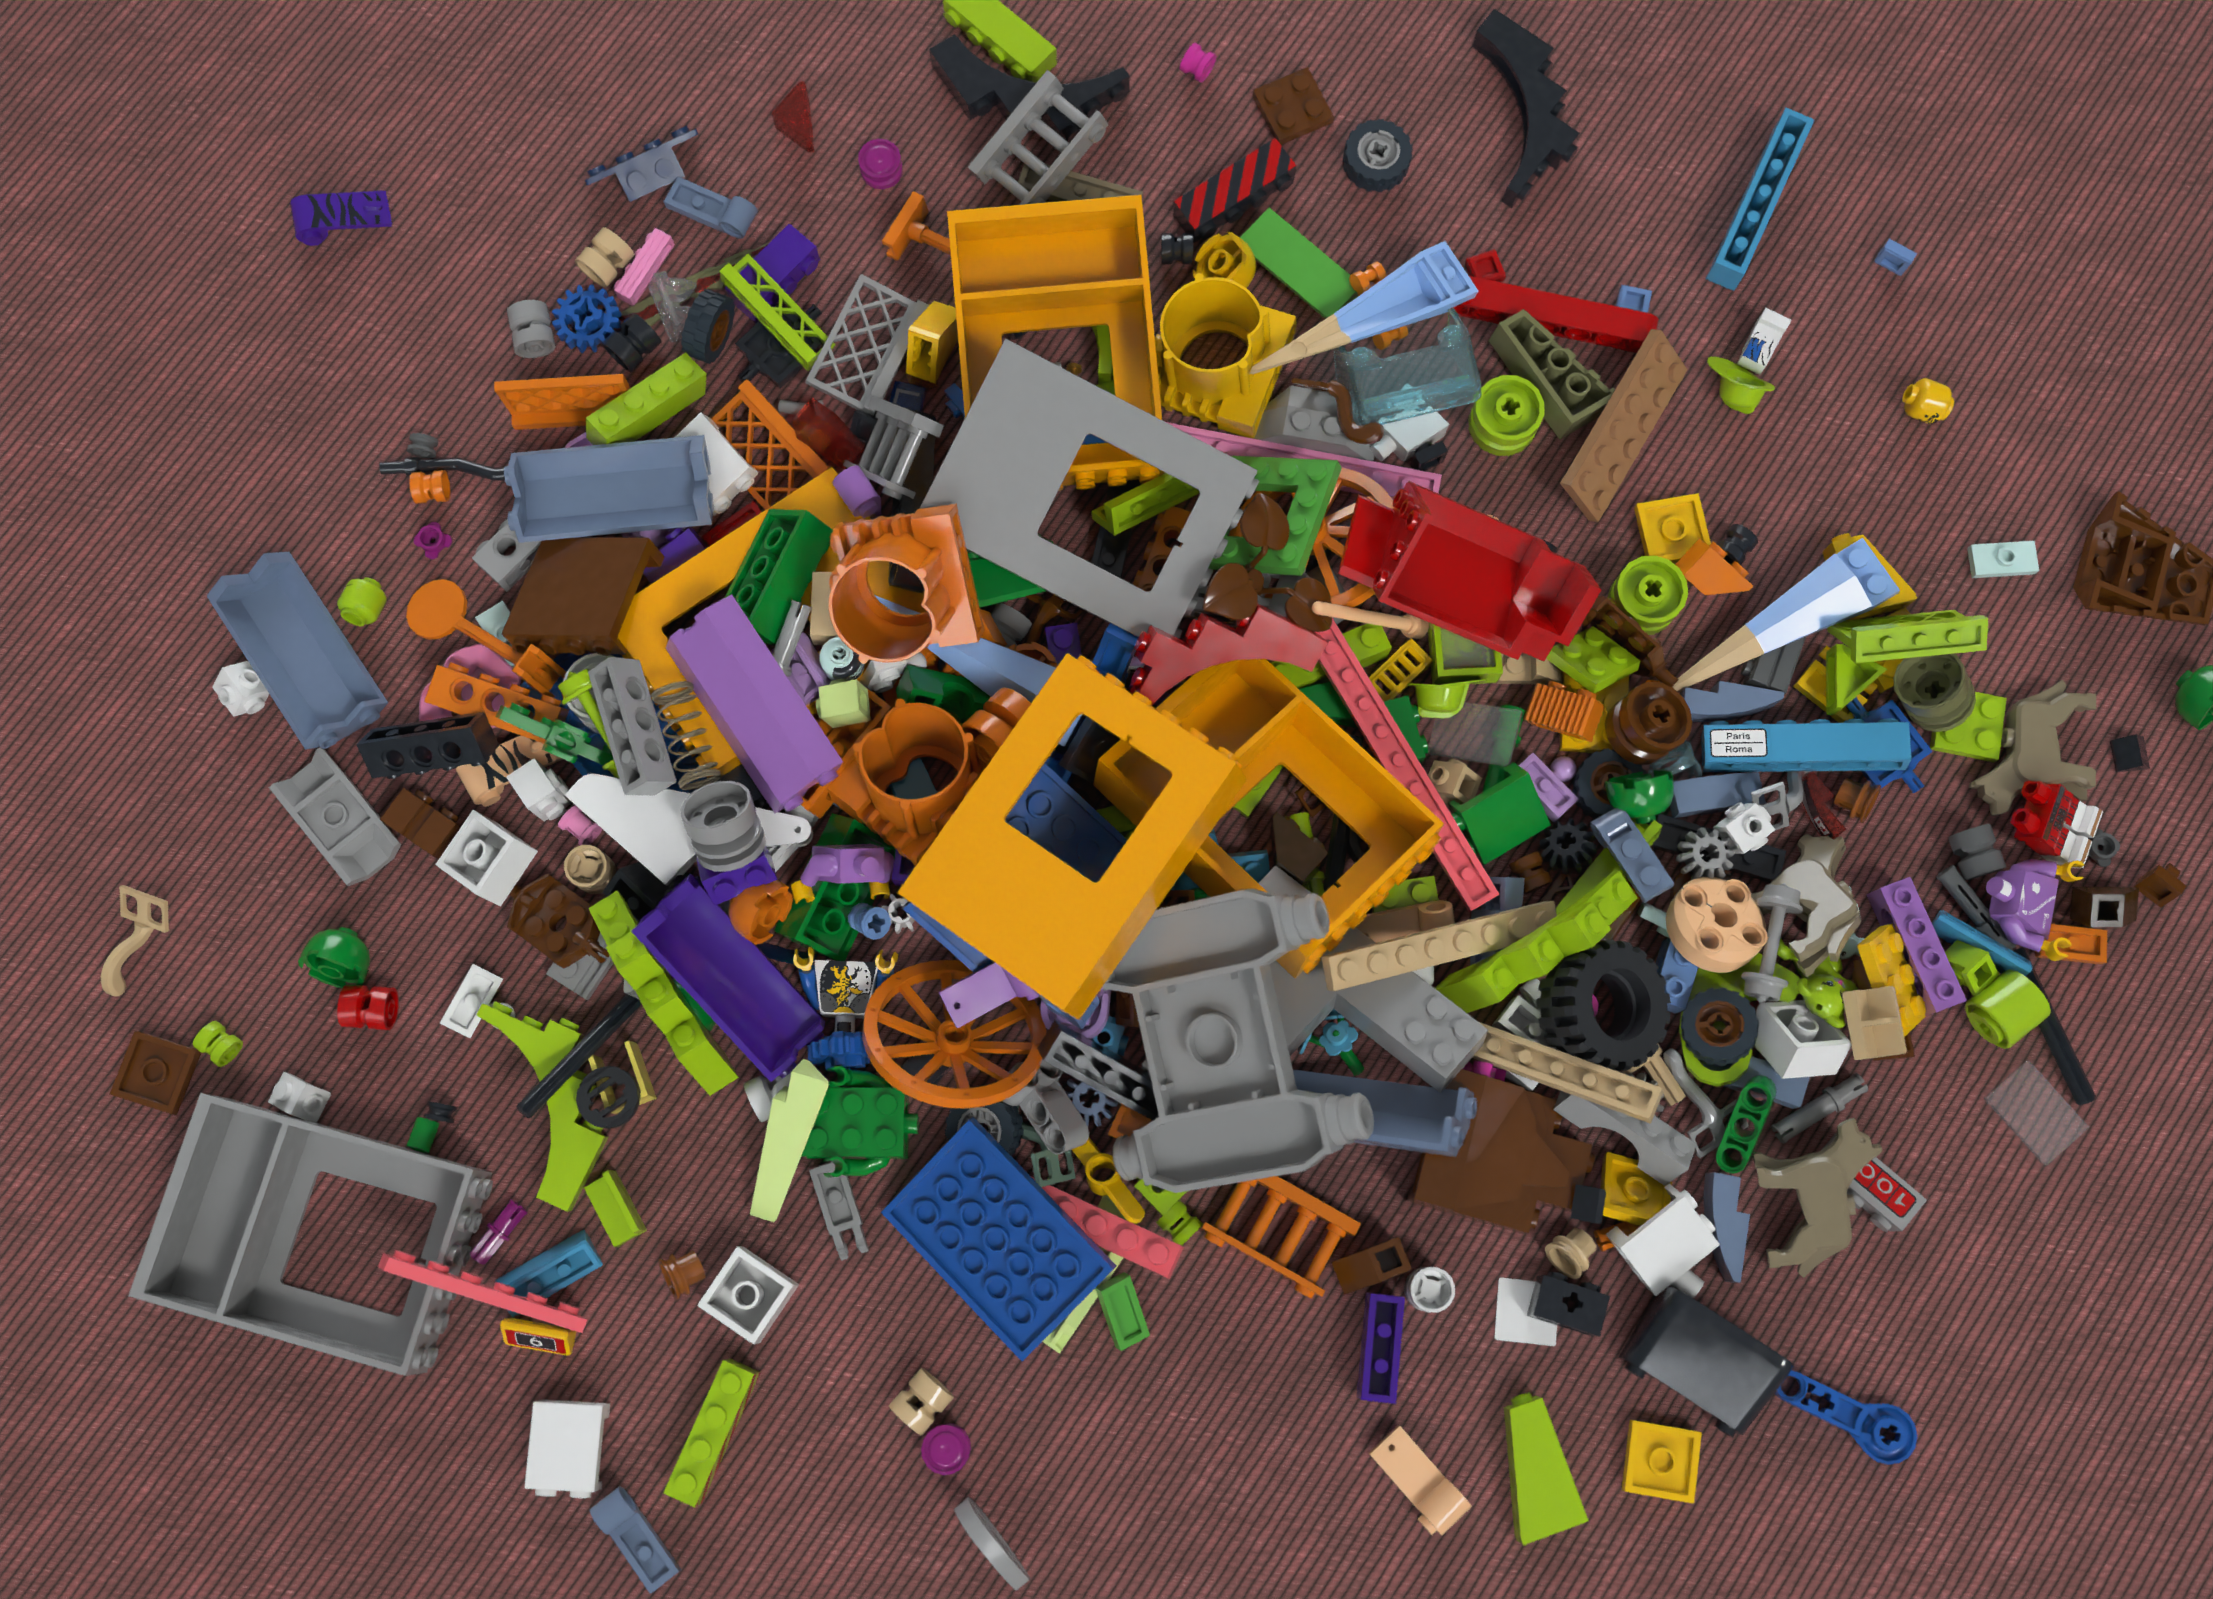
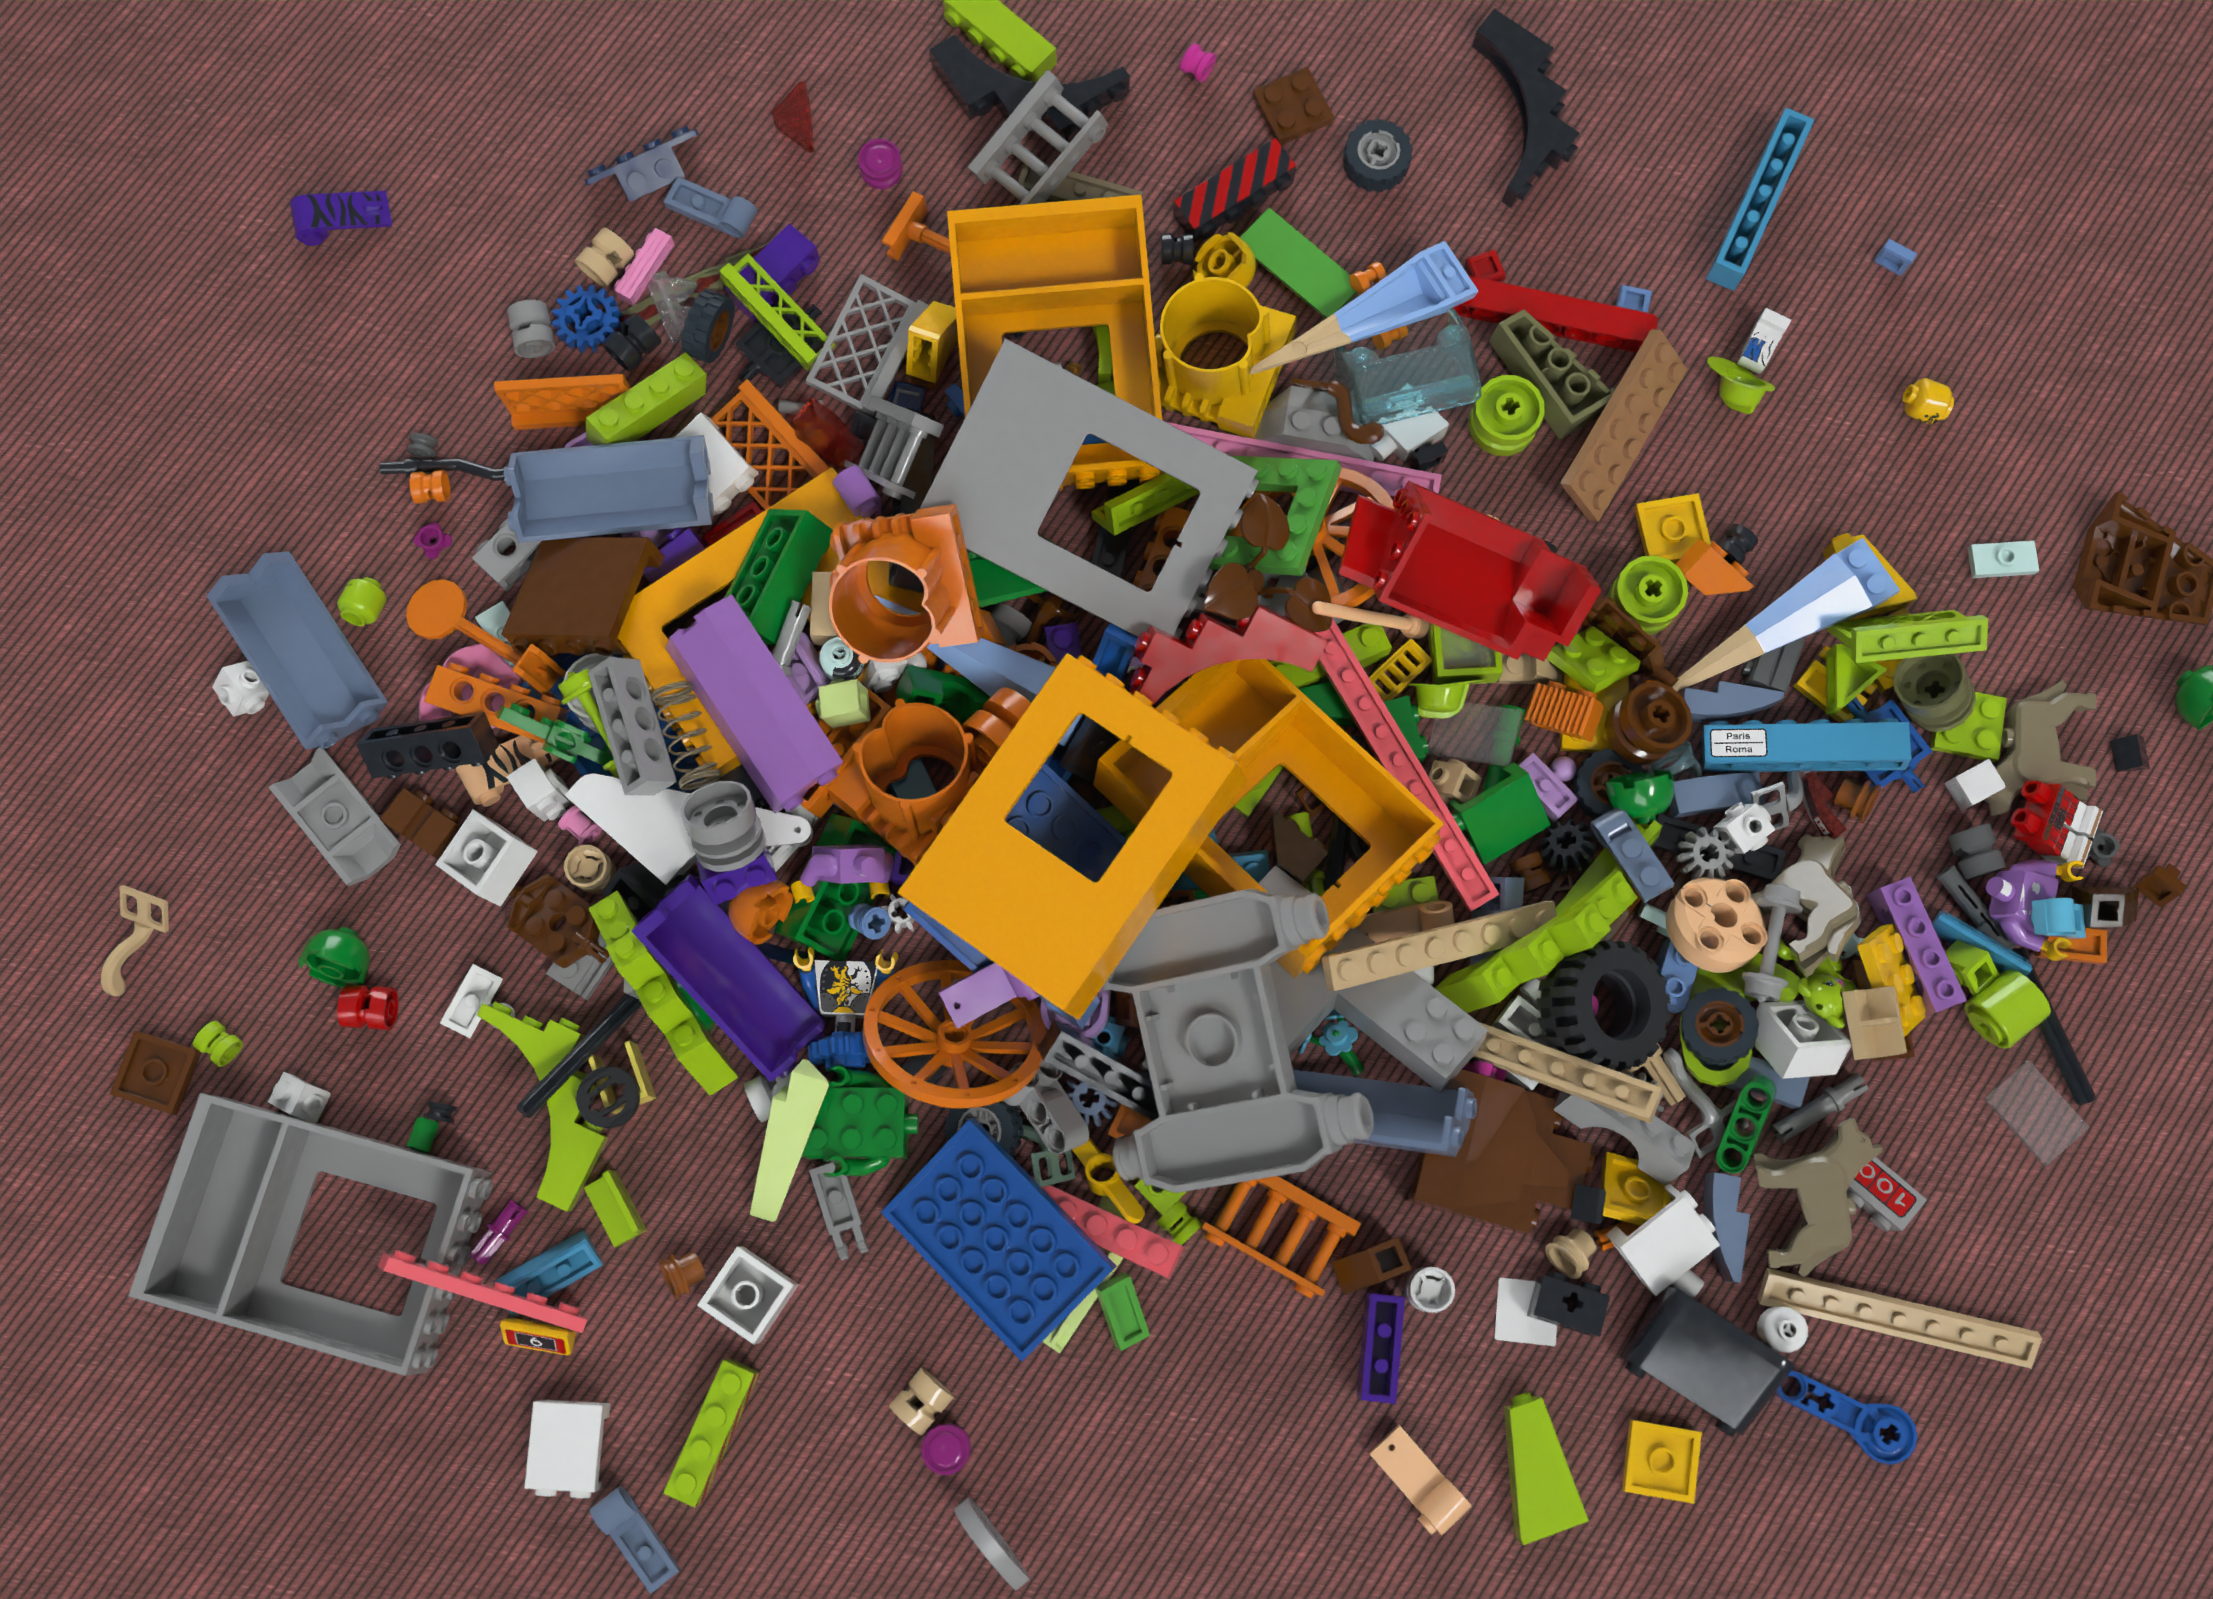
none -> tan plate [1757,1268,2042,1368]
none -> white head [1757,1306,1808,1353]
none -> white panel [1944,759,2005,811]
none -> medium azure plate [2031,898,2086,939]

